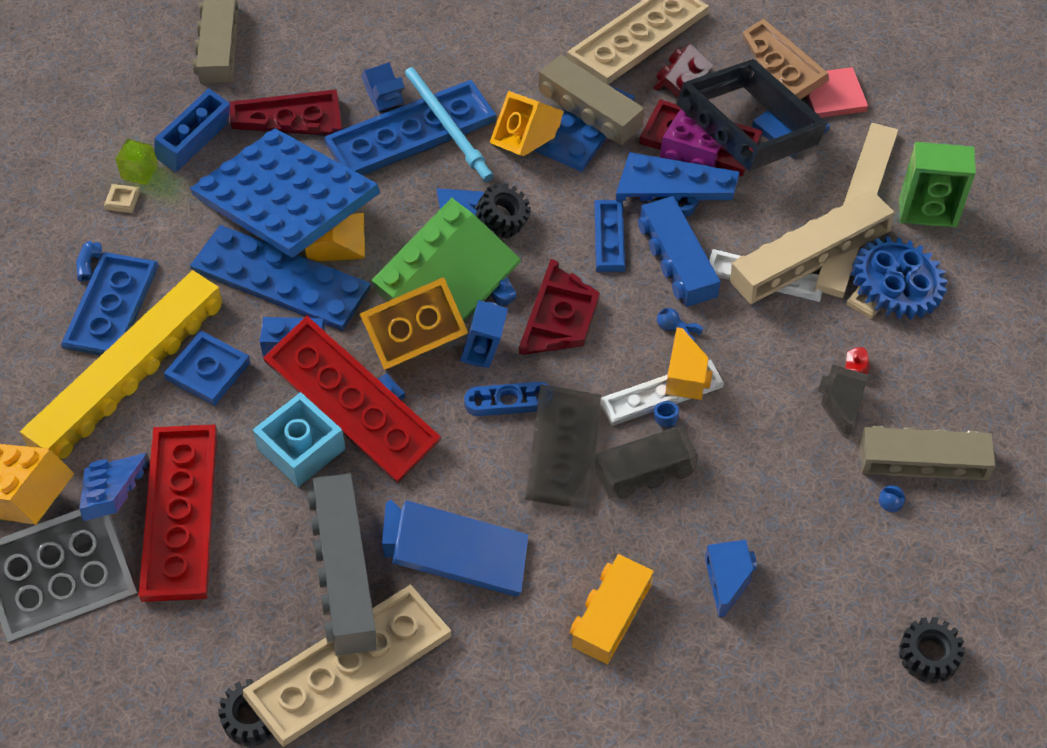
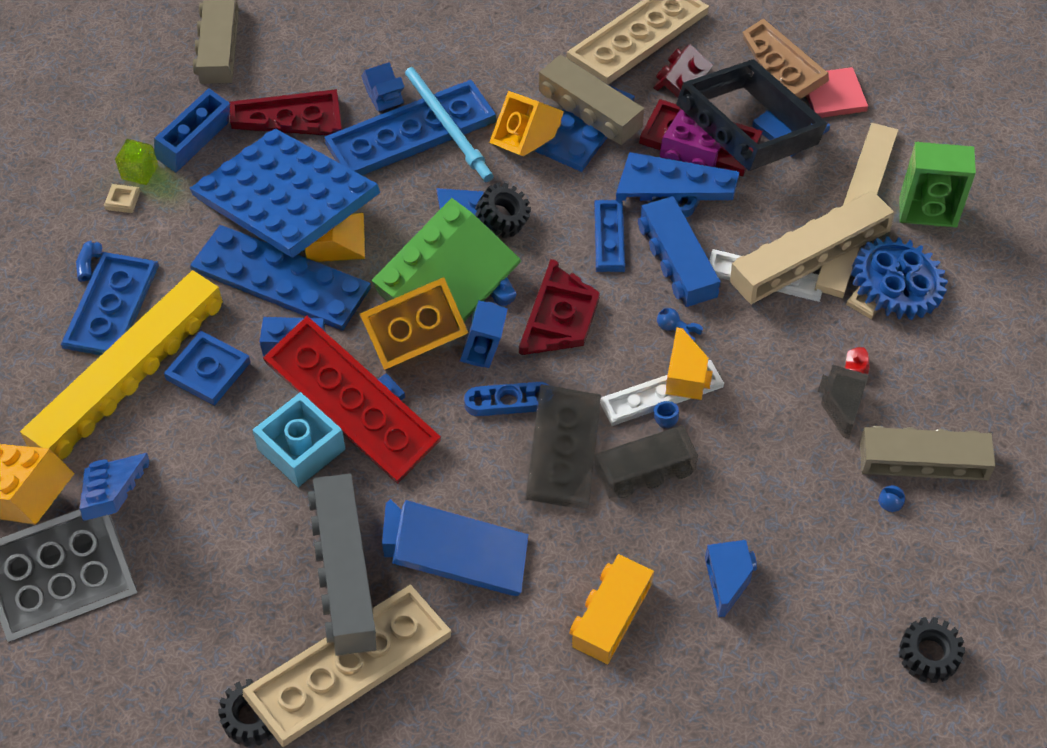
red plate [139,424,218,602] -> none

